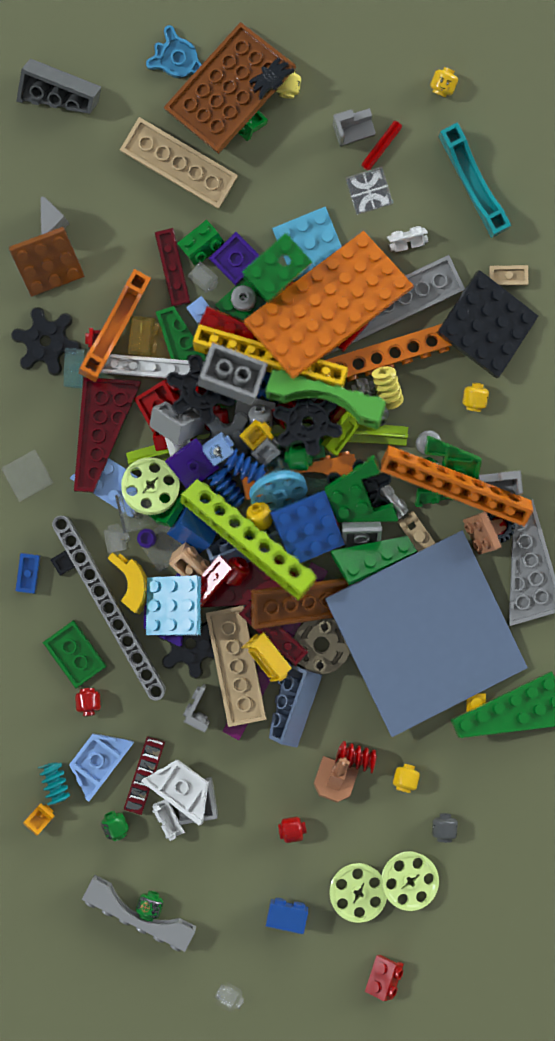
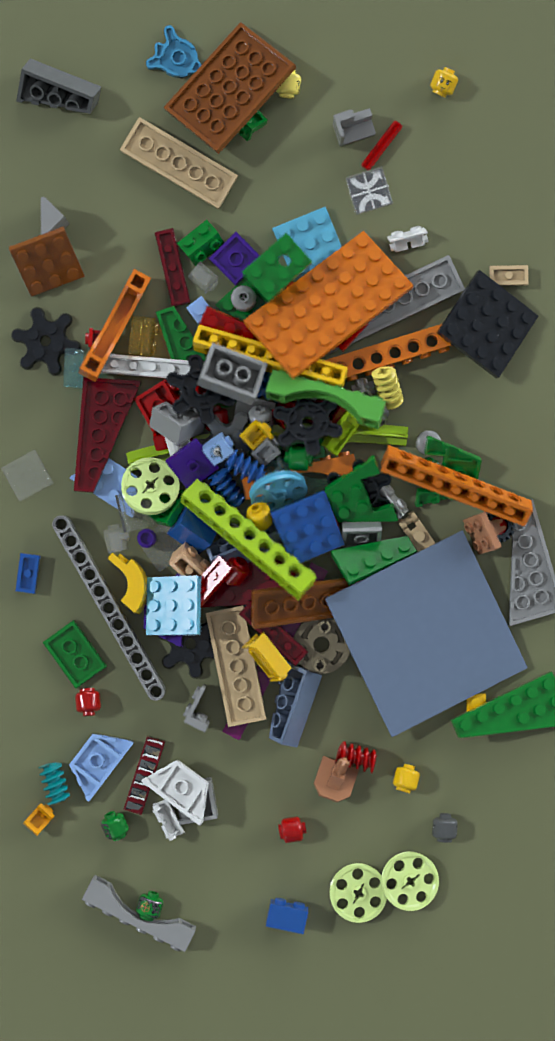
black tile [50,550,75,576] -> none
clear head [214,982,244,1012] -> none
black piece [249,57,295,100] -> none
red bracket [365,955,404,1001] -> none
teal arch [438,122,511,238] -> none
yellow head [462,383,489,412] -> none
light grey panel [478,471,523,495] -> none

